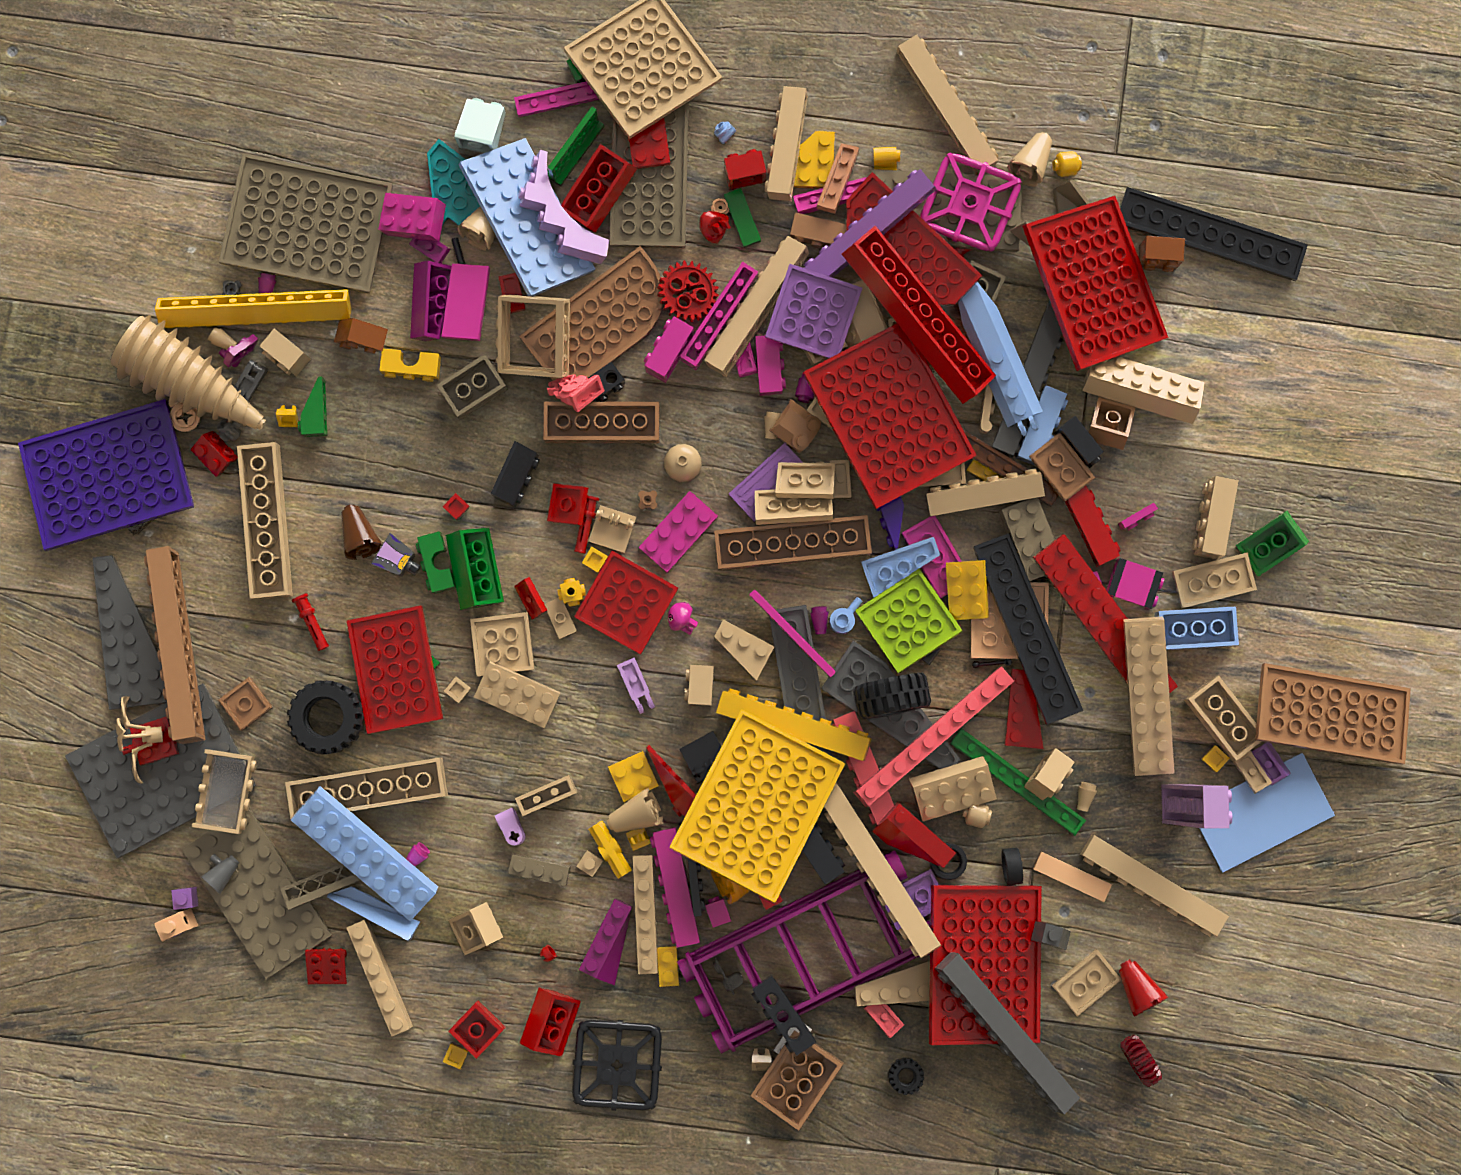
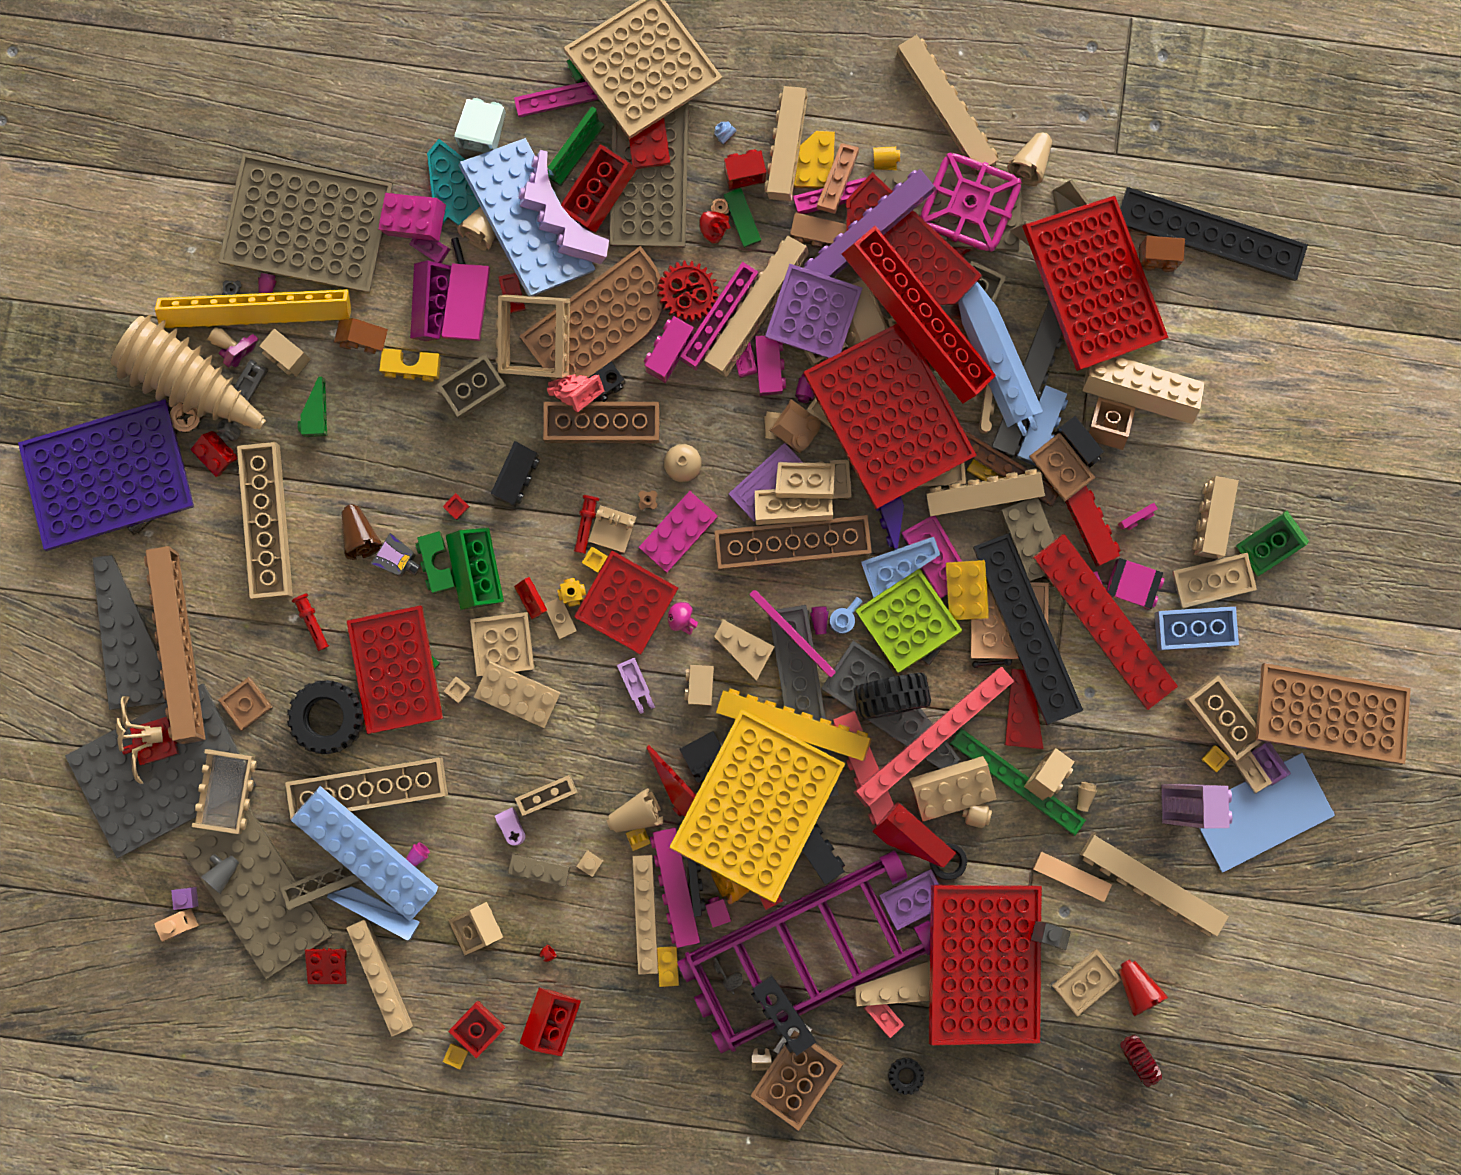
yellow tile [276,405,299,427] -> none
red plate [547,483,589,526] -> none
black plate [572,1020,662,1111] -> none
magenta wedge [579,898,633,985] -> none
yellow piece [588,820,632,879] -> none
yellow plate [608,751,659,802] -> none
tan brick [824,783,941,959] -> none
dark grey brick [935,952,1080,1115] -> none
black tyre [1001,847,1023,886] -> none
yellow head [1052,151,1082,177] -> none
tan brick [1123,616,1174,776] -> none

